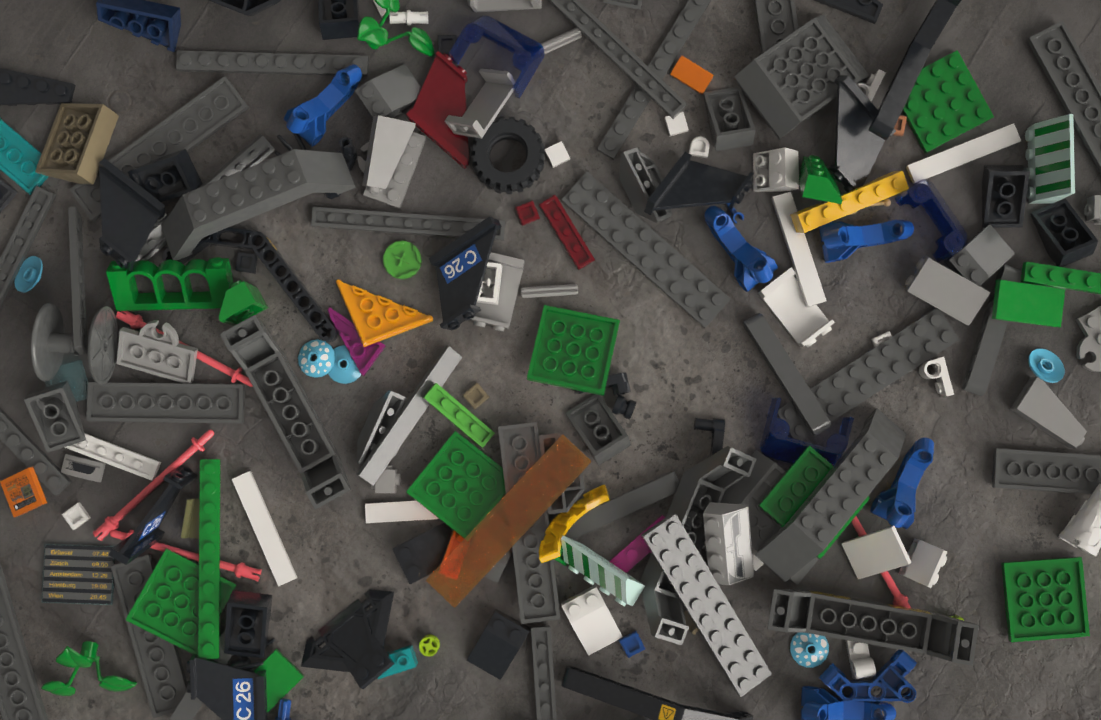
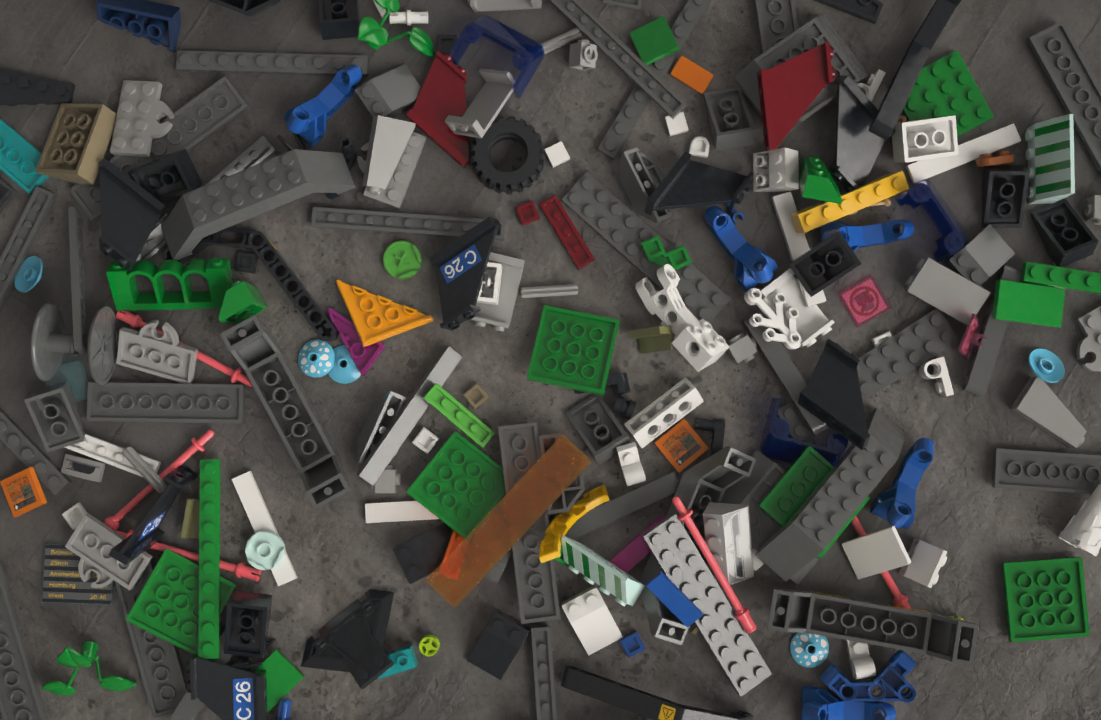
none -> light grey plate [65,513,153,591]
none -> light grey plate [110,80,174,157]
none -> light grey axle [122,447,168,494]
none -> light aqua tile [245,531,285,570]
none -> white tile [412,427,440,454]
none -> light grey brick [569,40,598,71]
none -> white plate [616,442,646,487]
none -> white brick [624,377,704,448]
none -> olive panel [628,326,673,354]
none -> green tile [629,15,679,65]
none -> white brick [636,264,729,372]
none -> green tile [640,235,692,270]
none -> blue tile [646,571,702,627]
none -> orange tile [654,418,709,473]
none -> coral bar [672,497,757,634]
none -> light grey brick [726,332,758,364]
none -> white plant [744,288,802,349]
none -> dark red piece [757,42,835,151]
none -> black slope [789,231,862,297]
none -> black piece [798,339,870,450]
none -> clear pink piece [838,275,891,327]
none -> white slope [892,115,958,163]
none -> clear pink piece [958,314,987,360]
none -> dark orange plate [976,151,1014,167]

